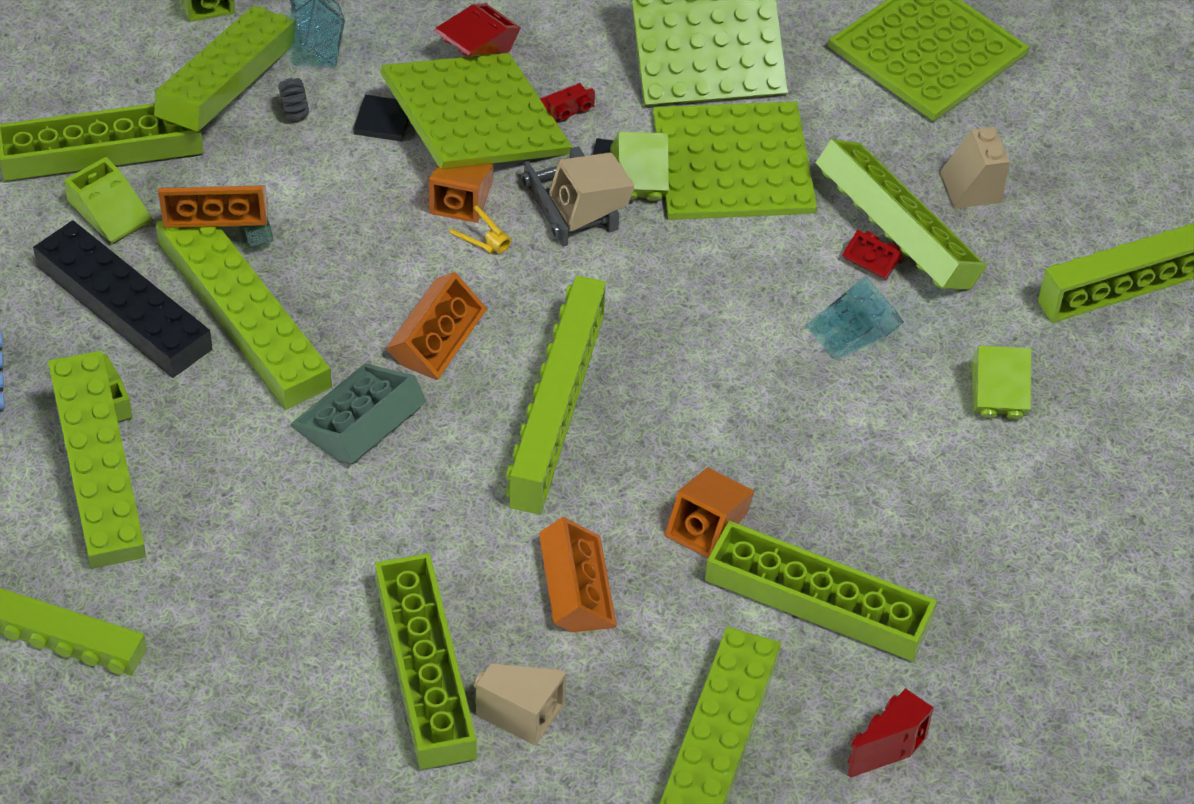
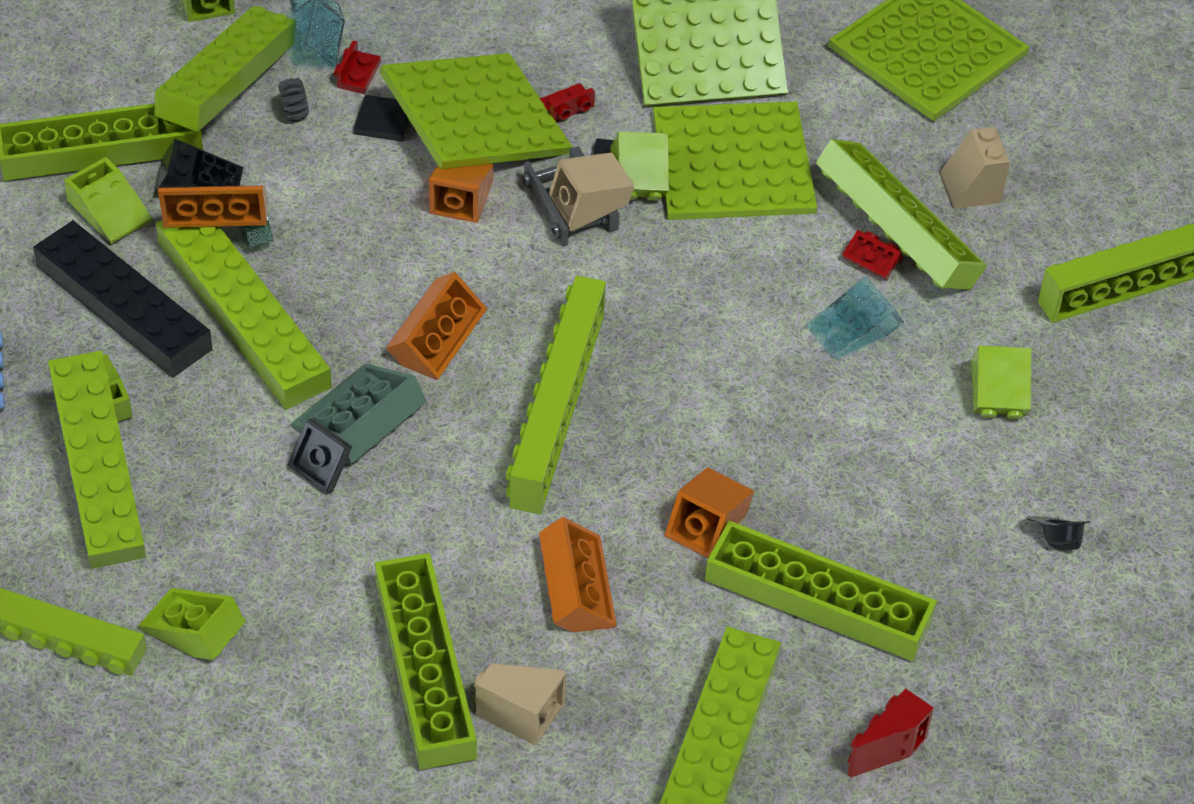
red slope [434,3,521,57] -> none
yellow plant [449,205,512,254] -> none
none -> lime slope [138,588,246,660]
none -> black slope [155,139,243,193]
none -> black tile [287,418,353,494]
none -> red bracket [334,40,381,95]
none -> black piece [1026,516,1091,550]

